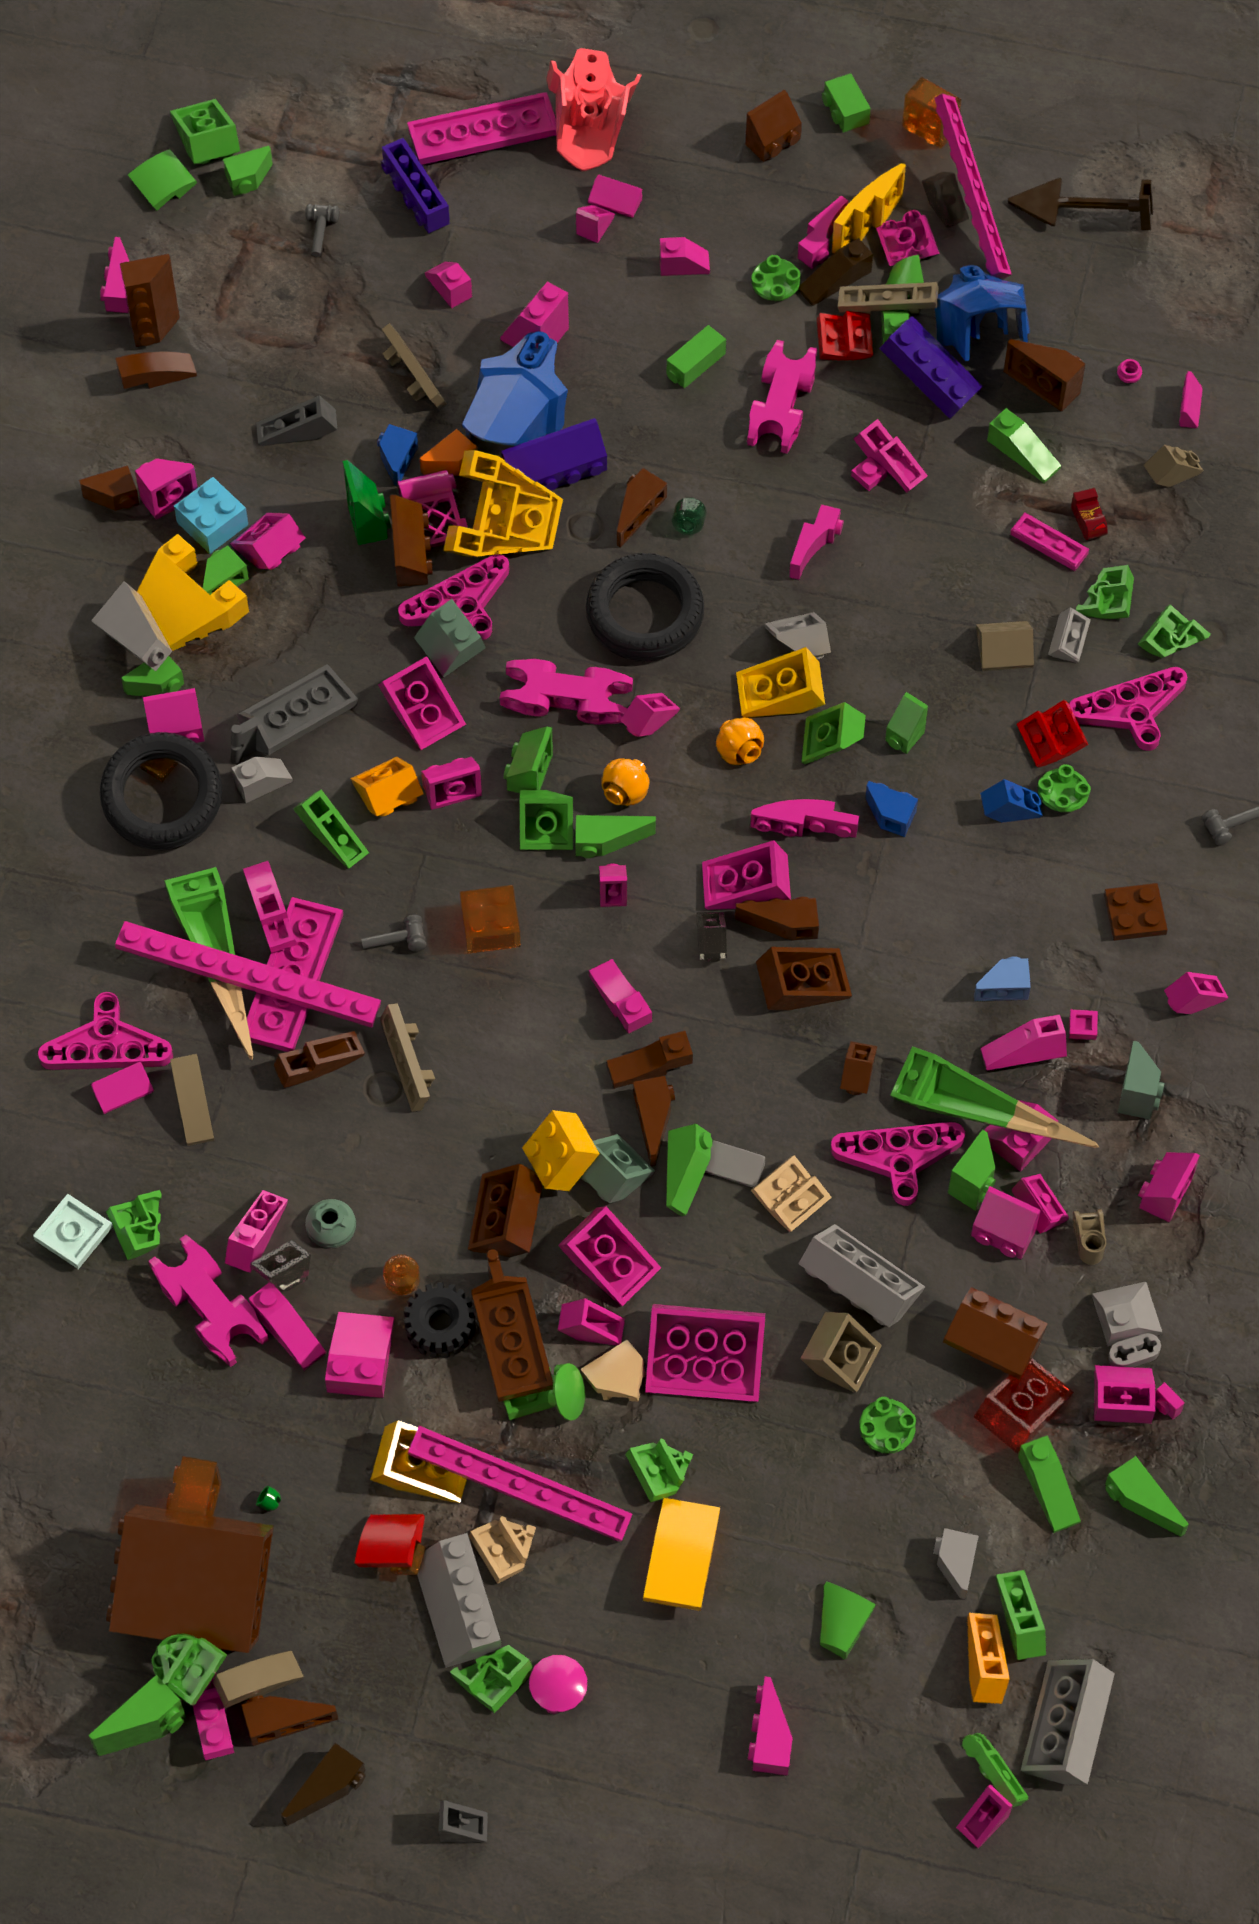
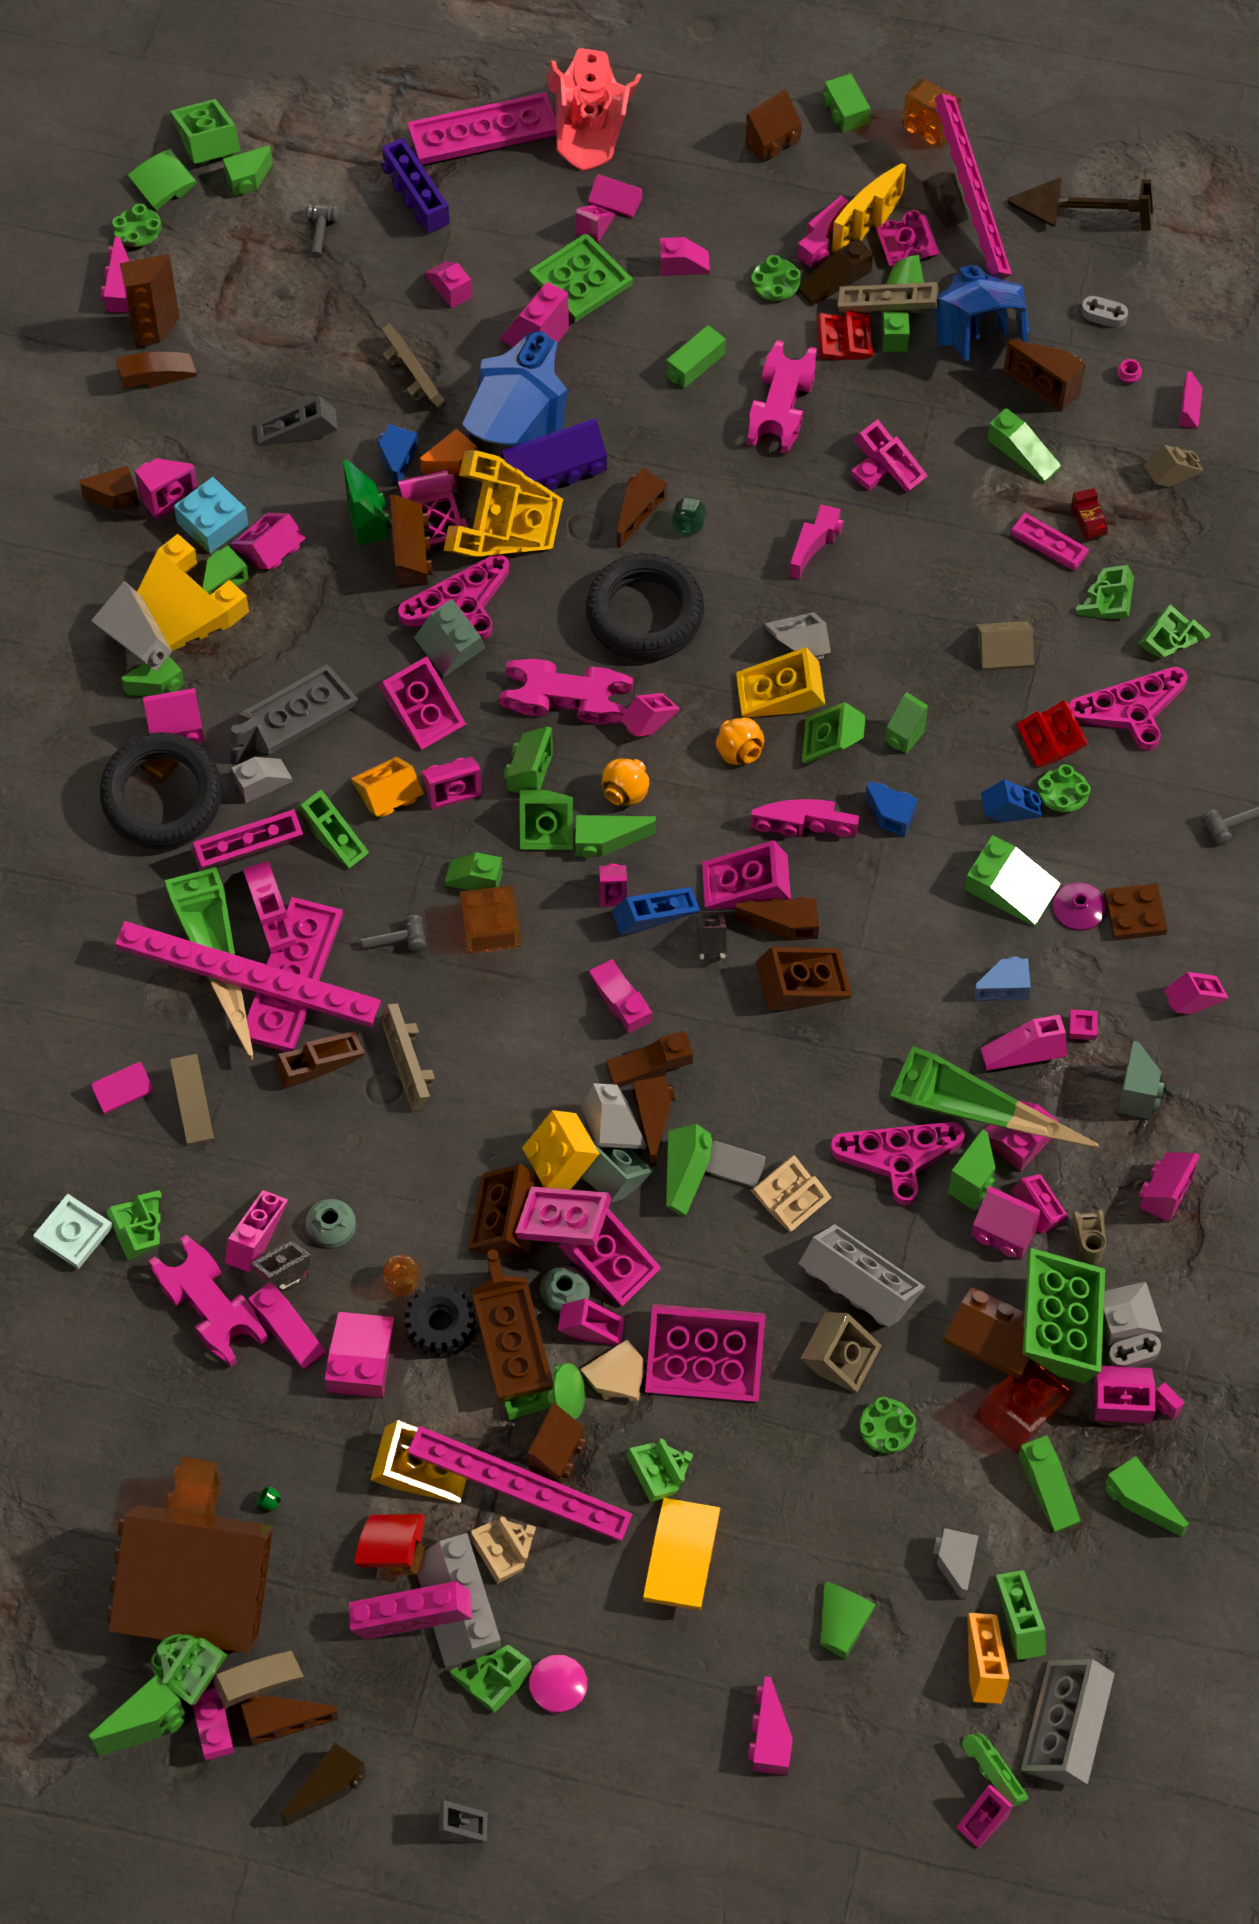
dark pink beam [38,992,173,1070] -> none
reddish brown slope [840,1041,877,1095] -> none
dark purple slope [880,316,983,419] -> none
light grey slope [1048,607,1091,663] -> none
none -> bright green dish [112,204,162,247]
none -> dark pink brick [191,809,303,871]
none -> dark pink brick [349,1581,472,1640]
none -> bright green slope [445,852,503,895]
none -> dark pink plate [515,1187,611,1246]
none -> reddish brown slope [528,1404,587,1484]
none -> bright green plate [529,233,633,322]
none -> sand green piece [539,1265,590,1315]
none -> light grey slope [580,1083,647,1149]
none -> blue slope [611,887,700,935]
none -> slope [965,835,1060,926]
none -> bright green slope [1023,1248,1105,1383]
none -> magenta dish [1053,882,1106,931]
none -> light grey beam [1081,296,1128,328]

